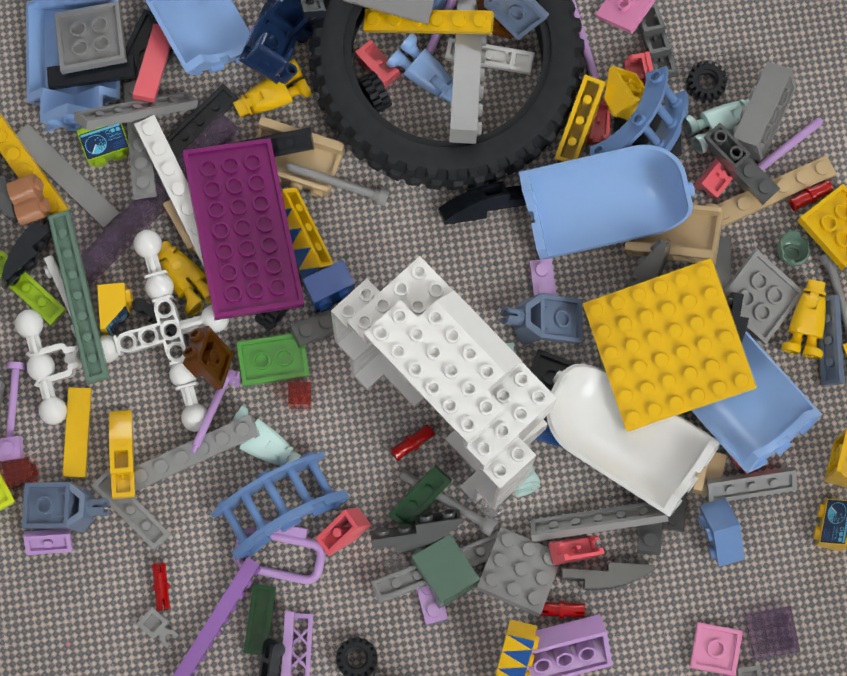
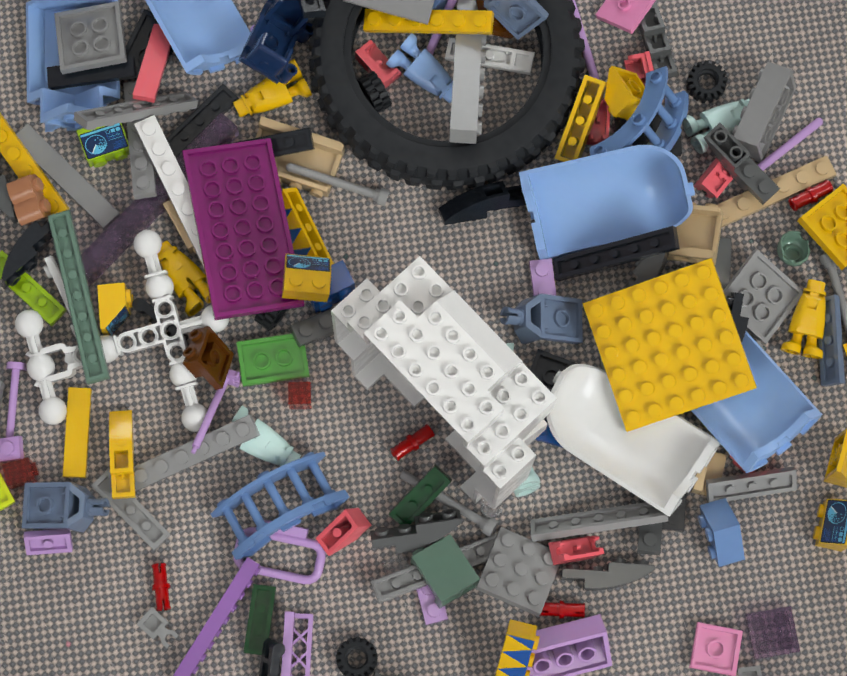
none -> yellow slope [282,254,331,302]
none -> black plate [553,226,680,282]

